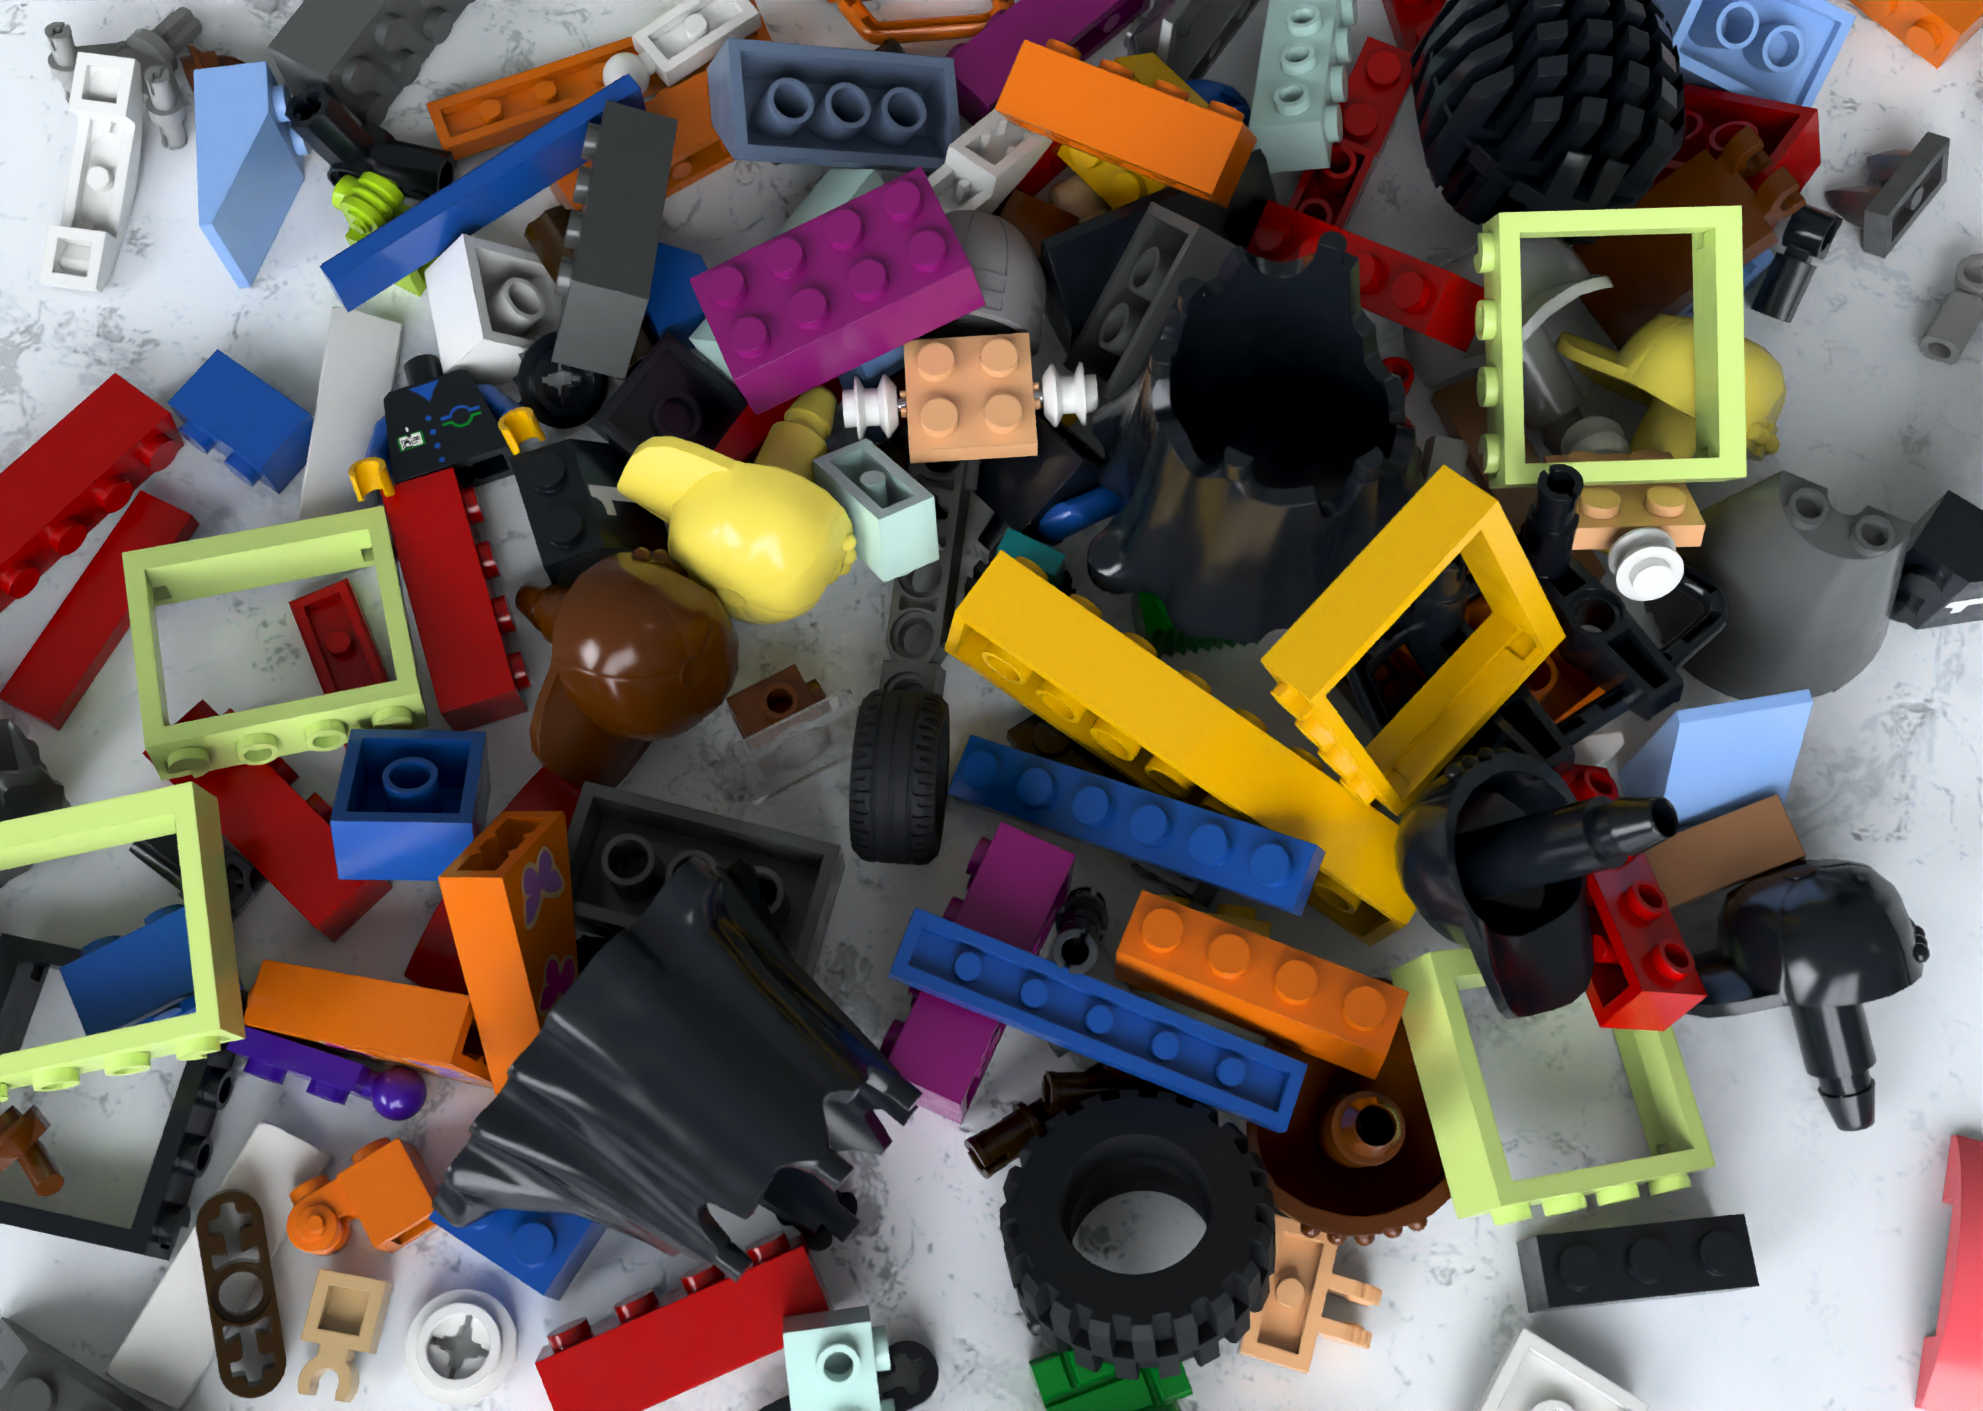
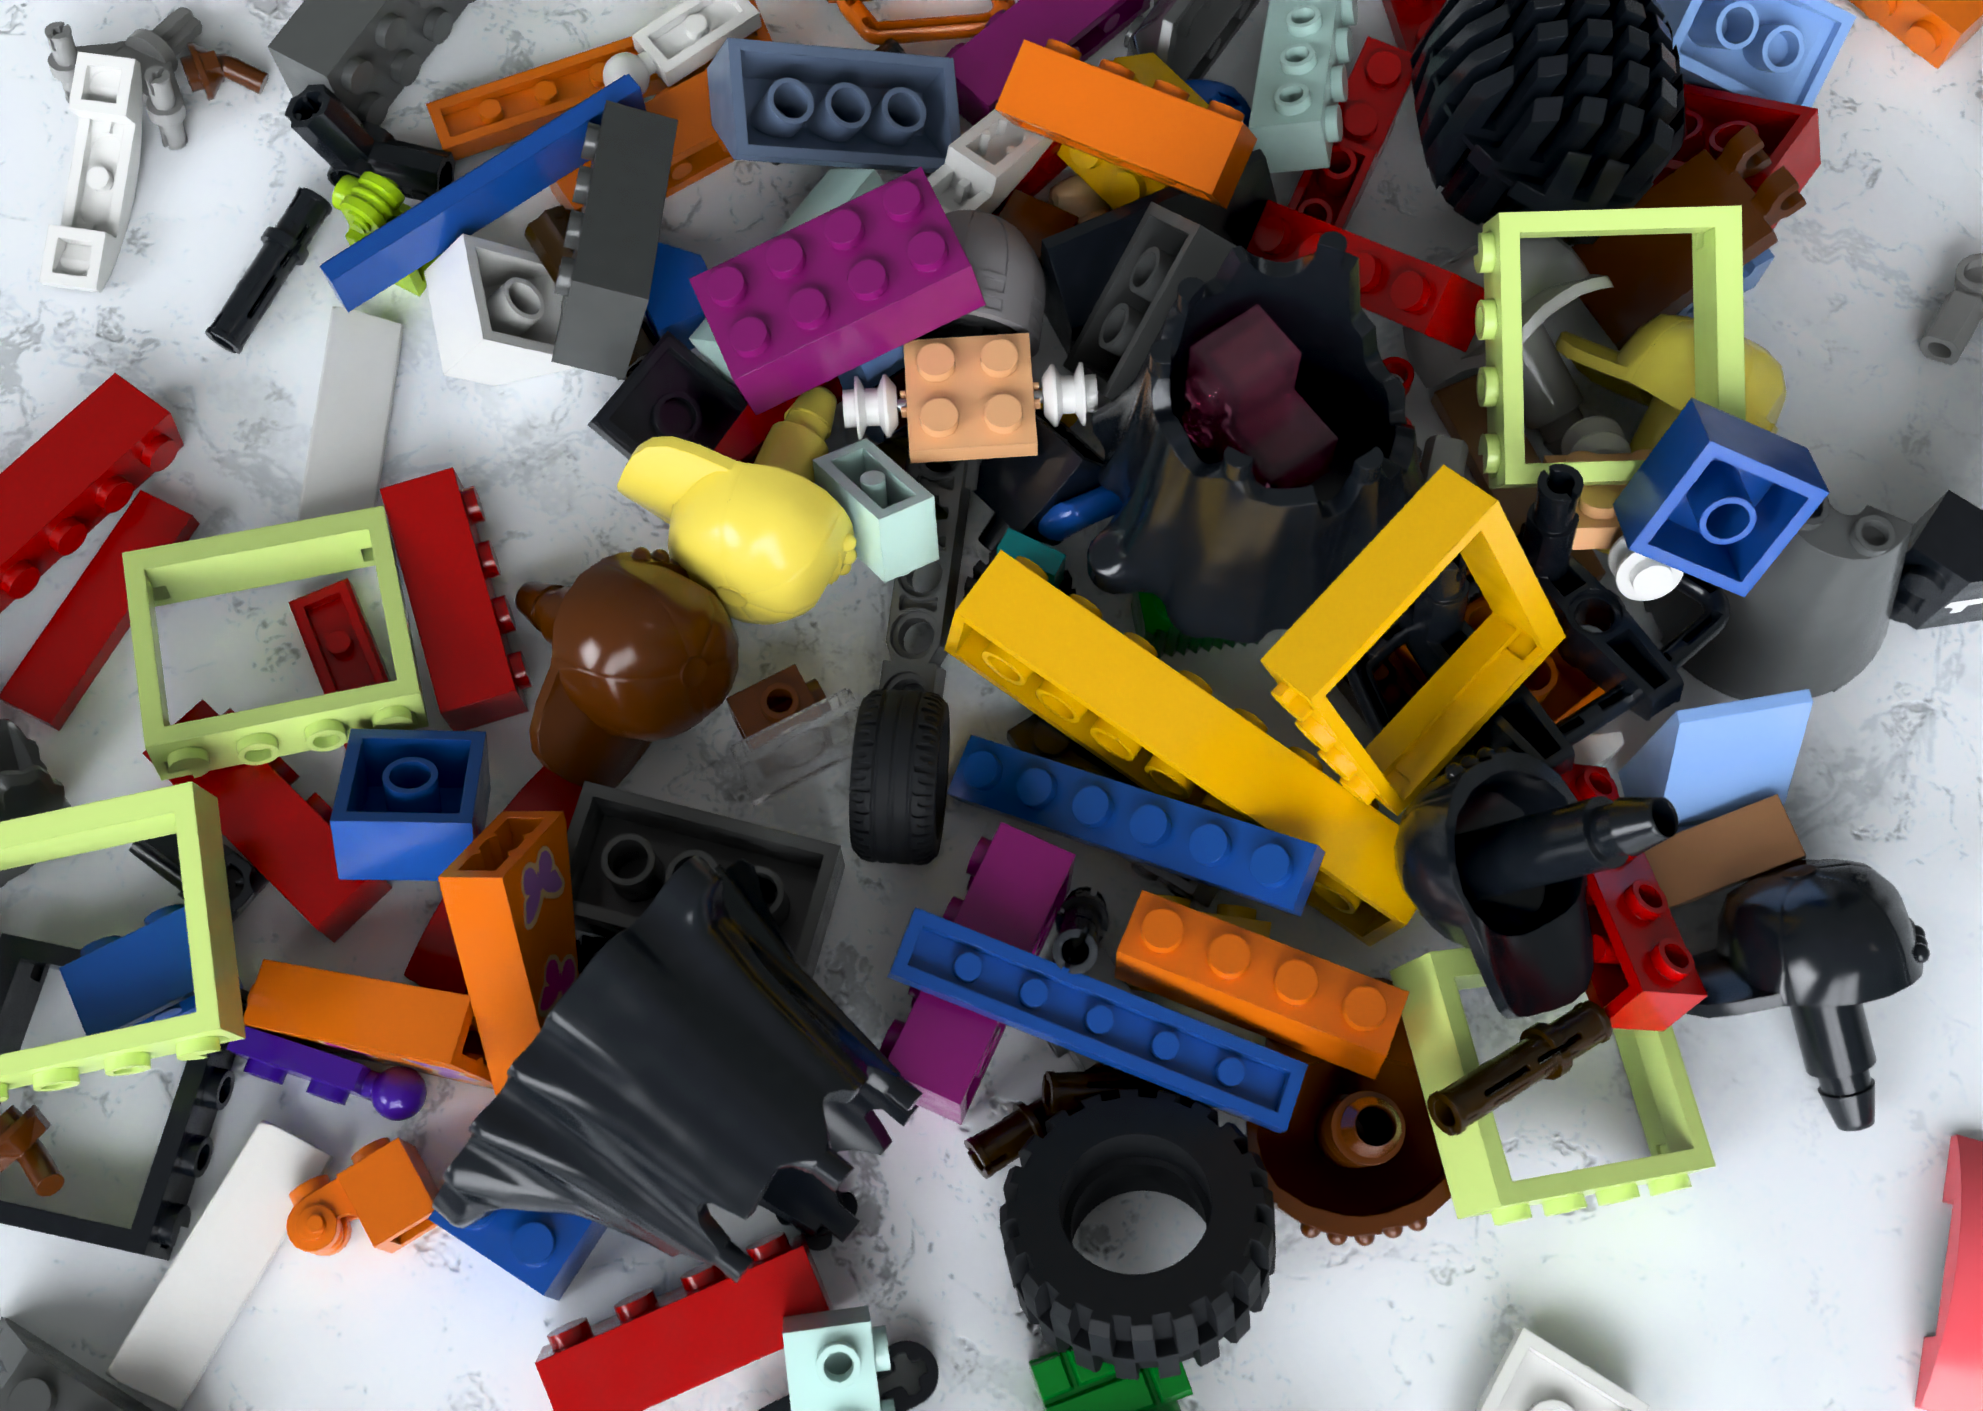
blue brick [167,349,314,494] -> none
light blue slope [193,61,312,289] -> none
dark brown beam [196,1189,286,1398] -> none
tan plate [298,1269,394,1402] -> none
black torso [348,354,546,502] -> none
white gear [404,1289,519,1406] -> none
black slope [509,439,670,587] -> none
black gear [513,331,609,429] -> none
light nougat hinge [1237,1214,1382,1374] -> none
black brick [1516,1214,1759,1313] -> none
black bar [1751,204,1843,323] -> none
flat silver tile [1824,132,1950,258] -> none
none -> black pin [205,187,333,354]
none -> clear pink brick [1182,304,1337,489]
none -> dark brown pin [1427,1001,1612,1136]
none -> blue brick [1613,397,1830,598]

